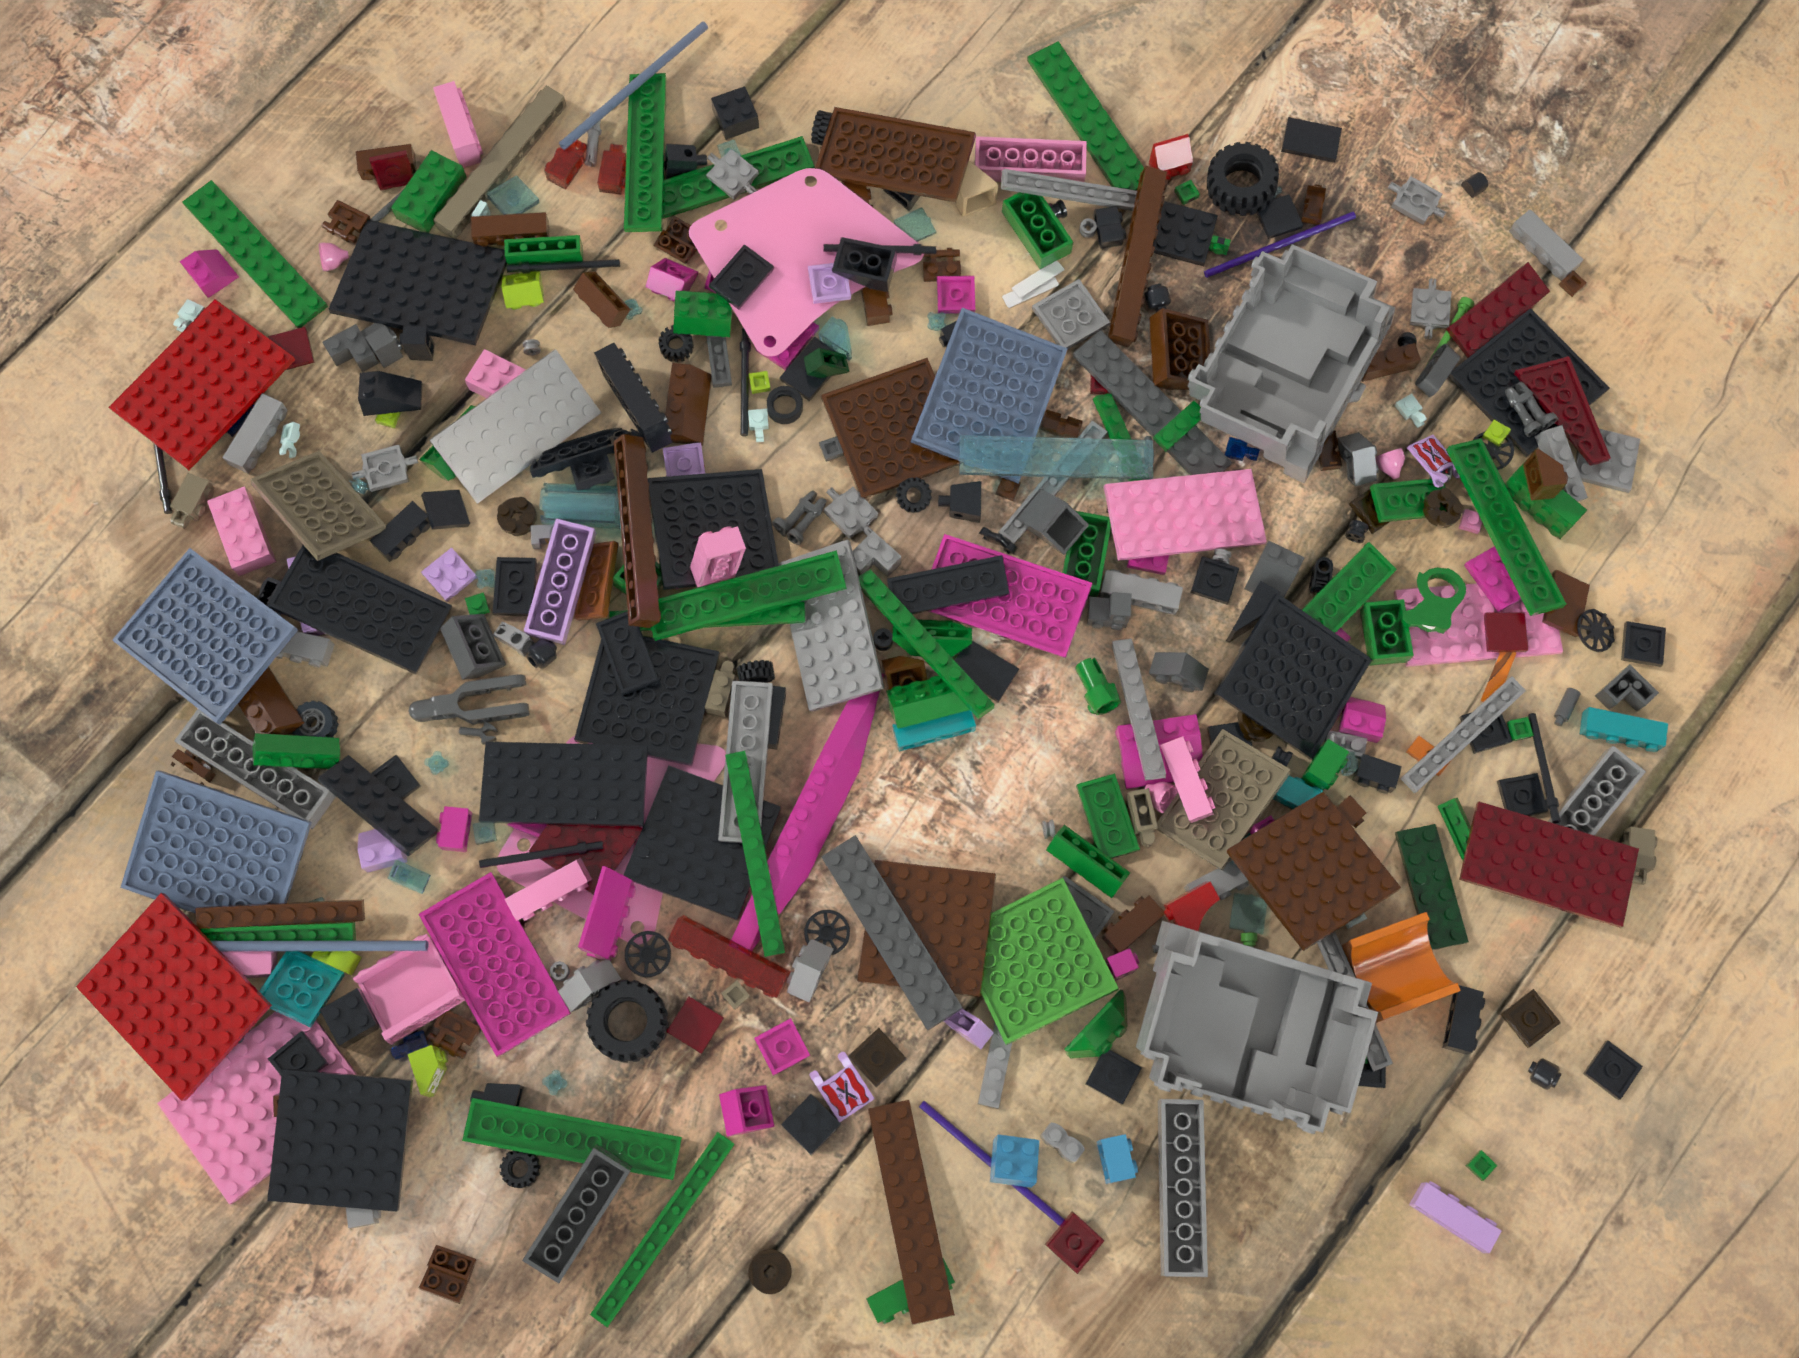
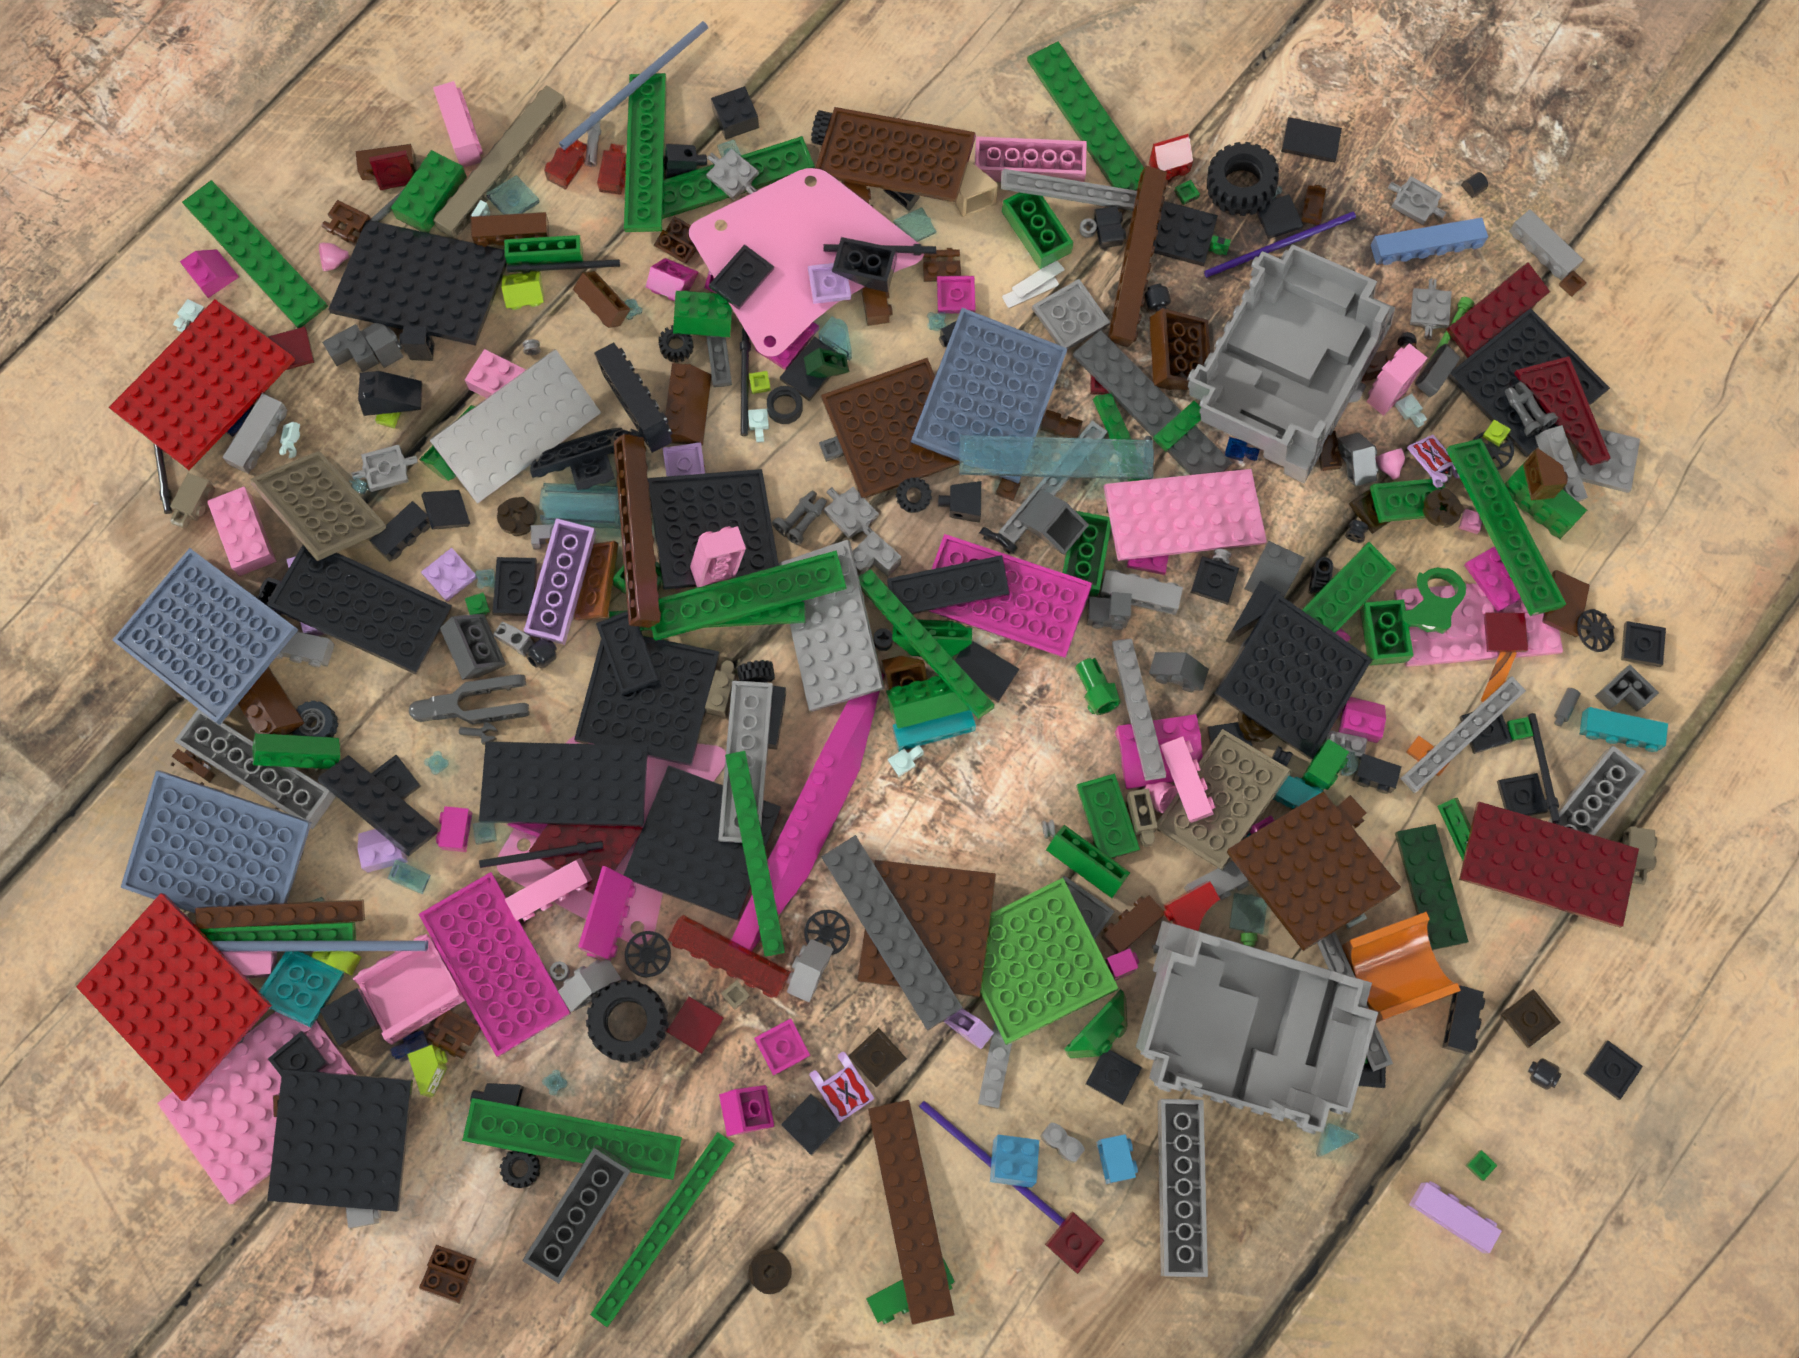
black wheel [1048,199,1067,218] -> none
none -> light aqua plate [888,745,924,777]
none -> clear light blue slope [1316,1123,1359,1157]
none -> bright pink brick [1366,343,1427,416]
none -> medium blue brick [1371,218,1488,265]

